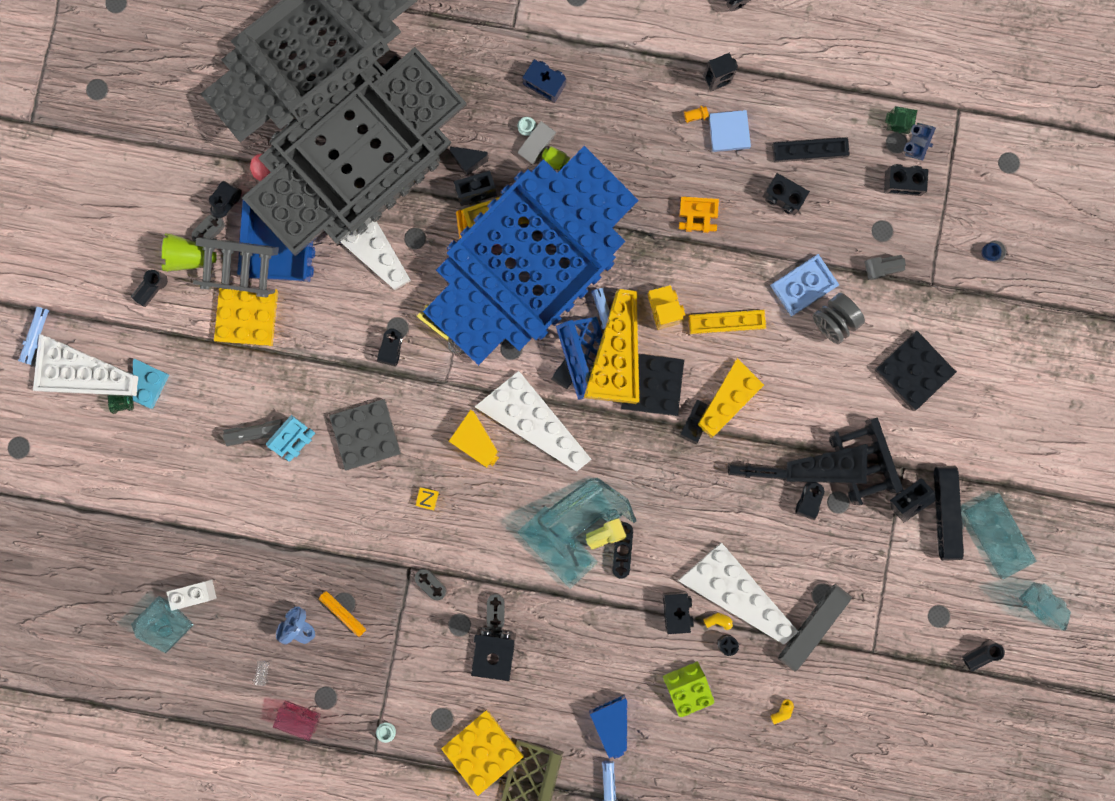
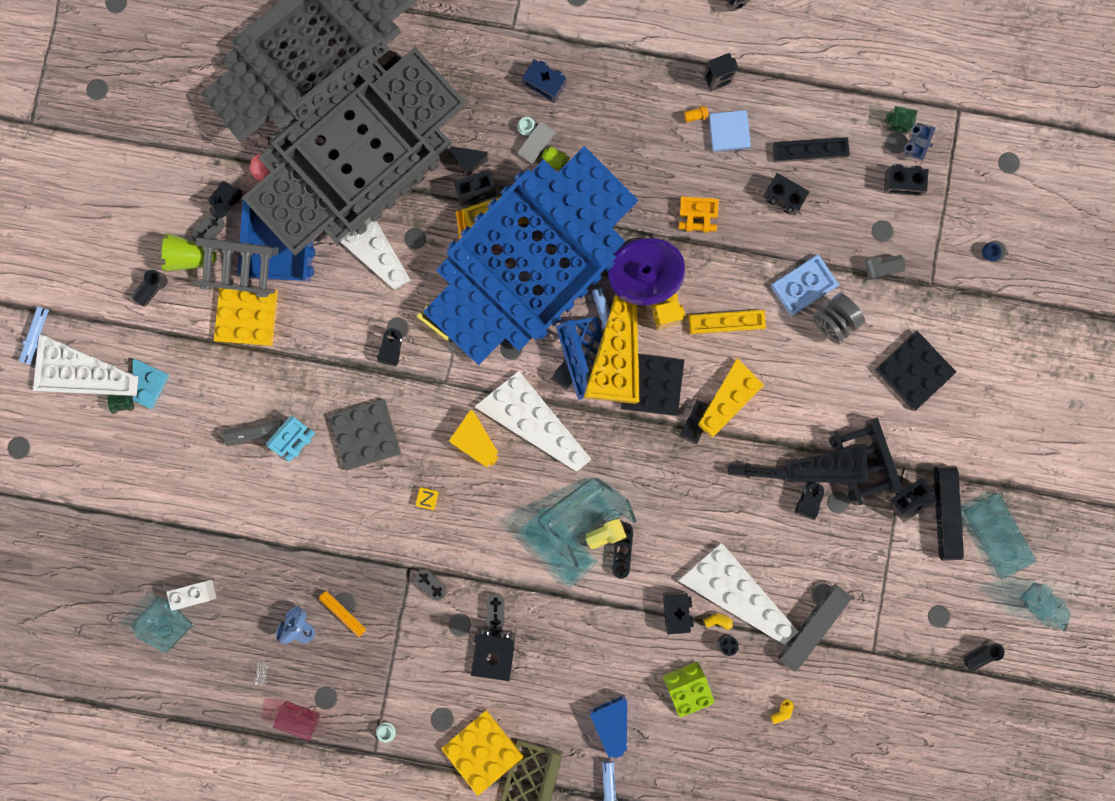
none -> dark purple dish [608,238,685,305]

